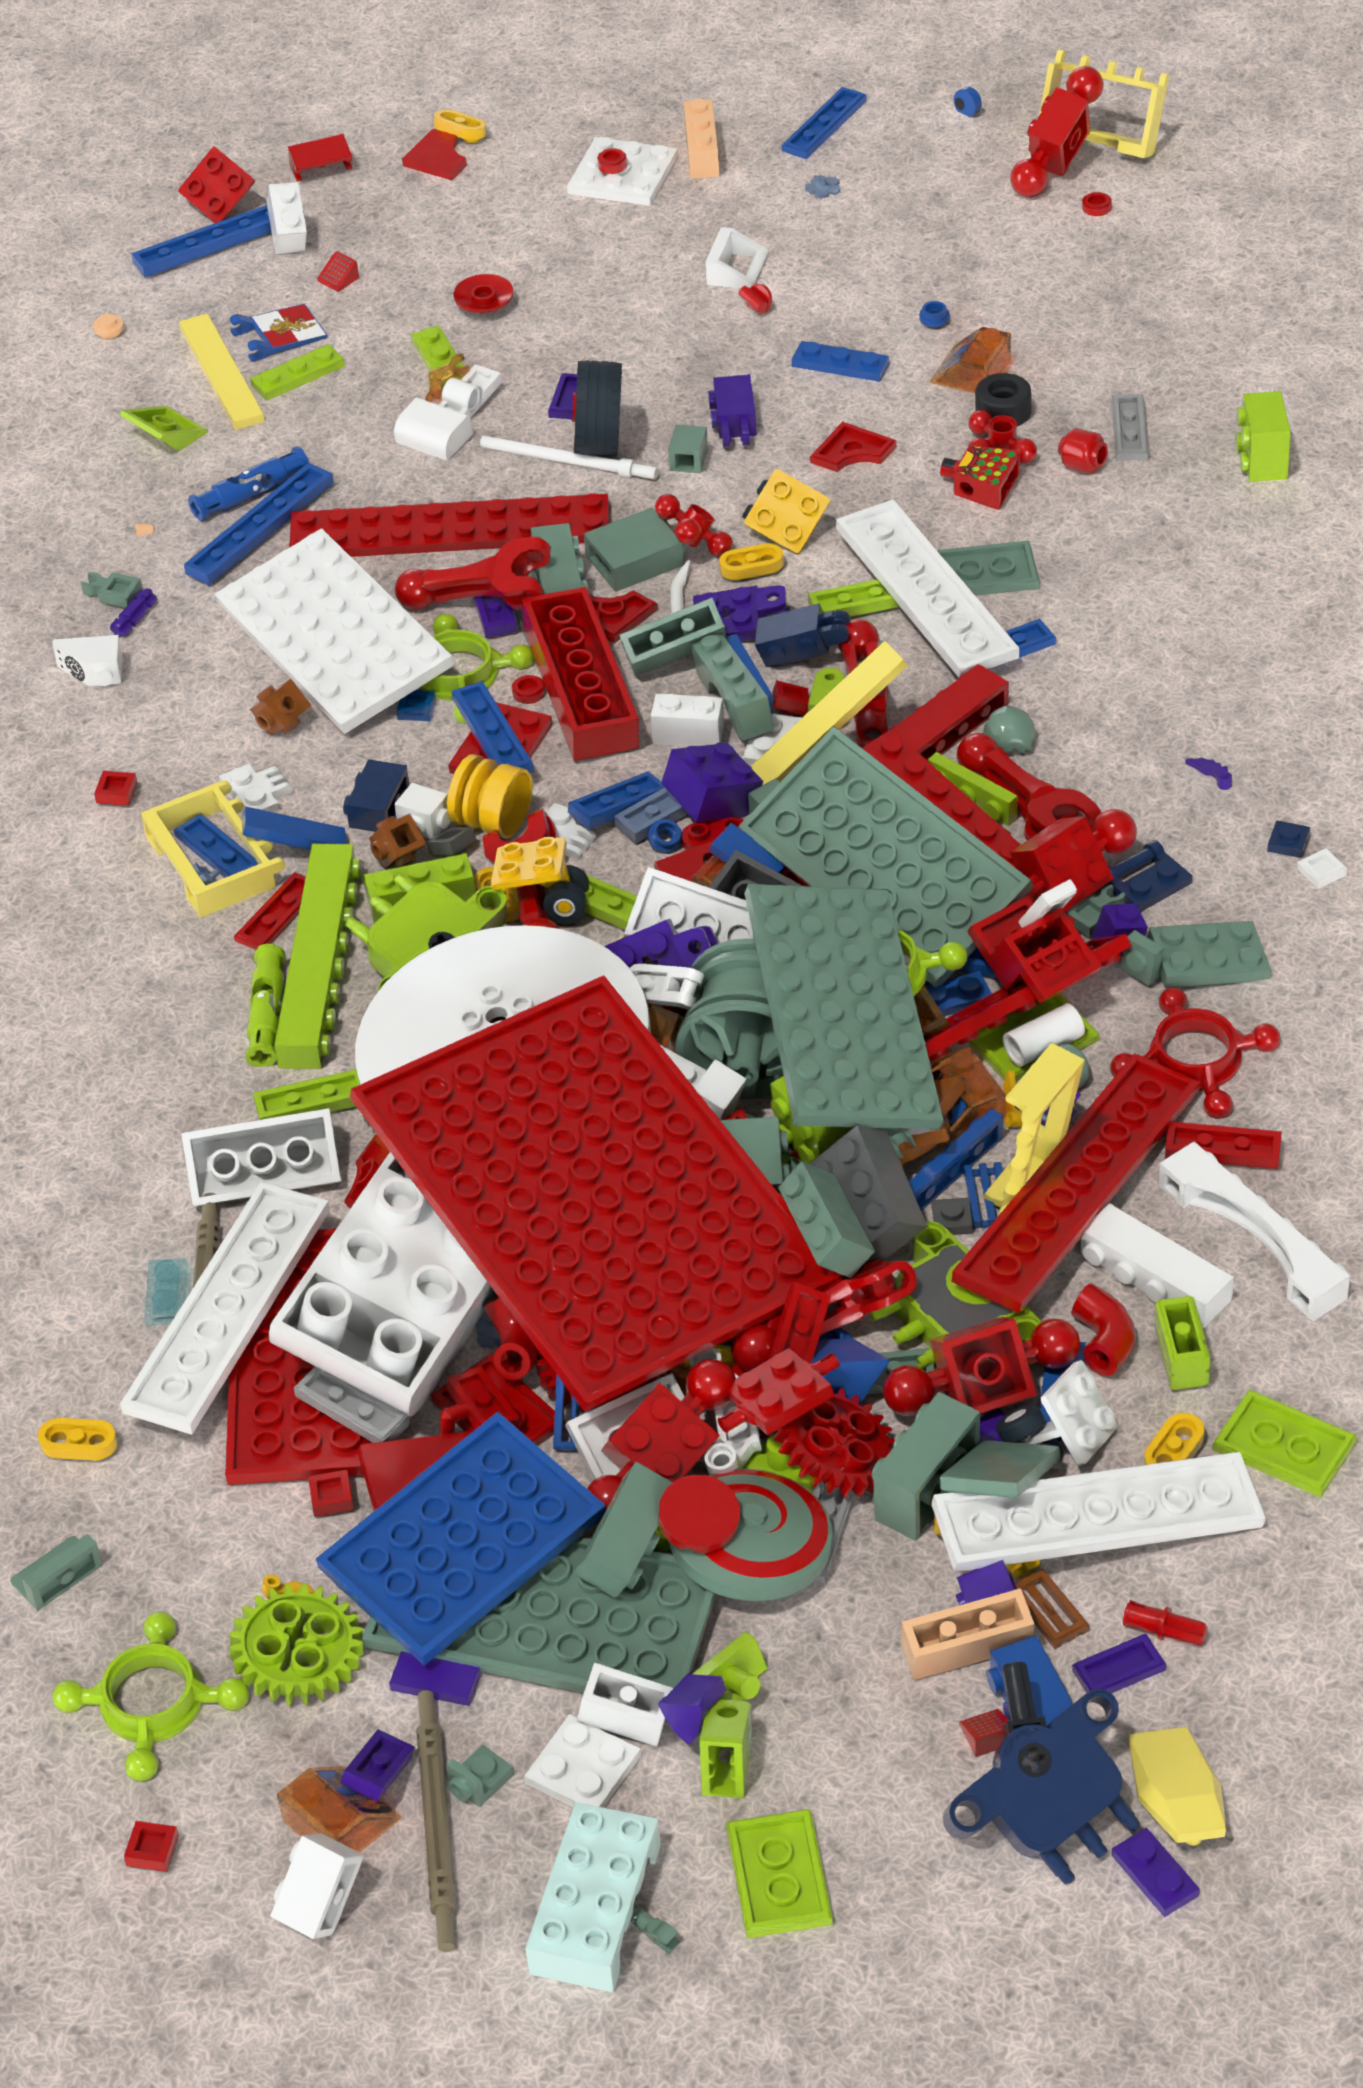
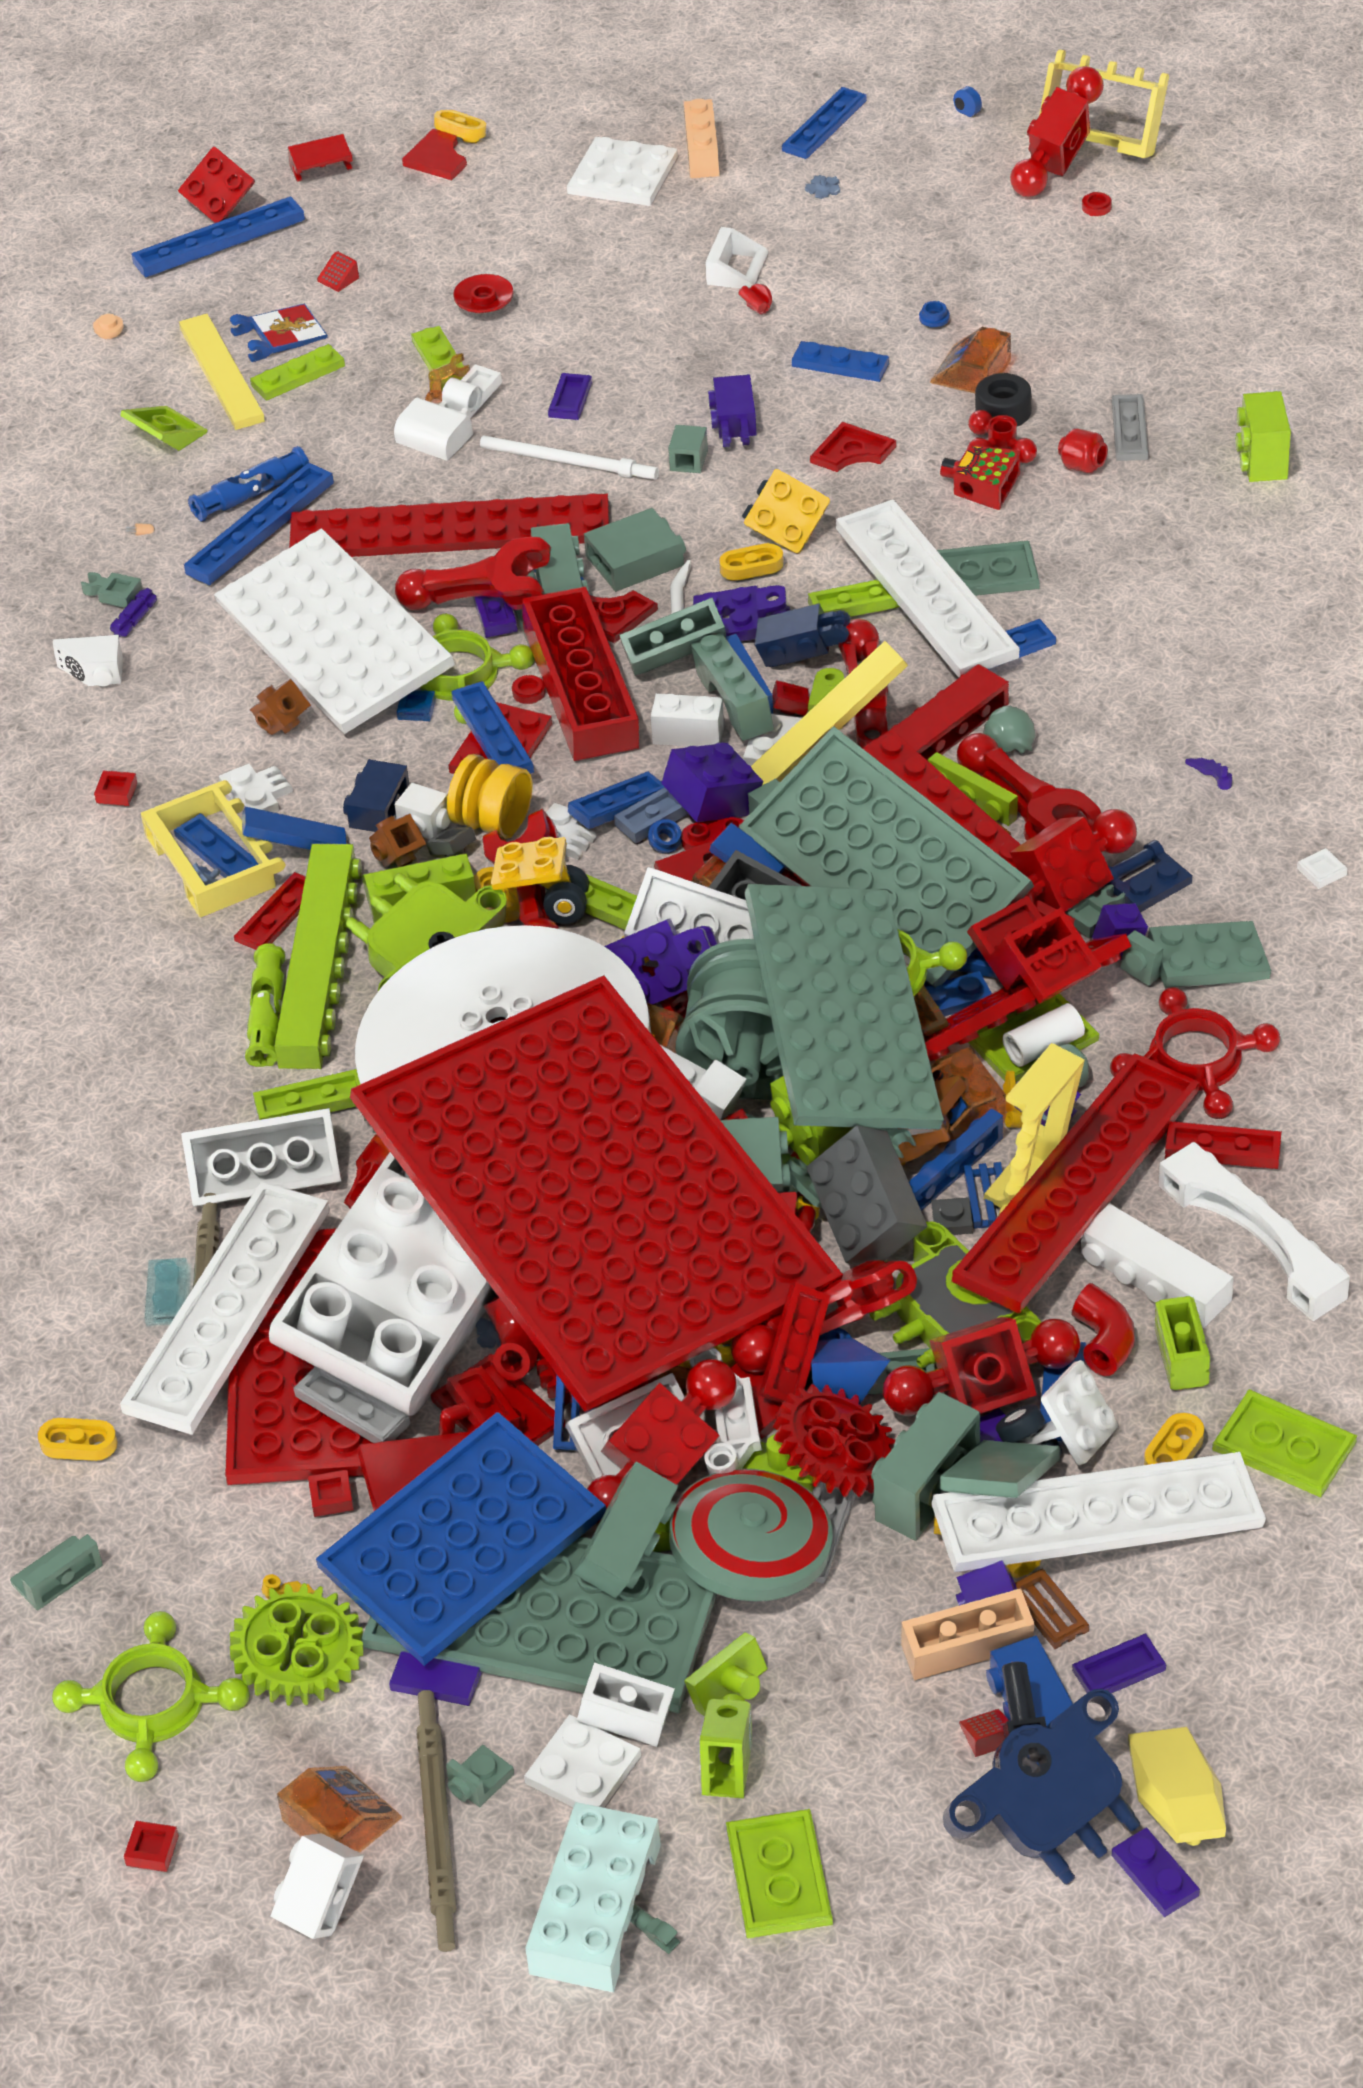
white brick [267,182,307,254] -> none
dark purple plate [340,1729,415,1801] -> none
black wheel [572,360,622,457] -> none
red tile [597,148,627,174] -> none
white plate [630,964,704,1010] -> none
red piece [655,494,733,557] -> none
red tile [658,1475,740,1554] -> none
dark purple tile [658,1674,726,1744] -> none
red plate [717,1348,840,1435] -> none
sand green brick [778,1161,875,1278] -> none
white tile [1018,879,1077,928] -> none
red axle [1123,1600,1207,1646] -> none
dark blue plate [1267,820,1311,858] -> none

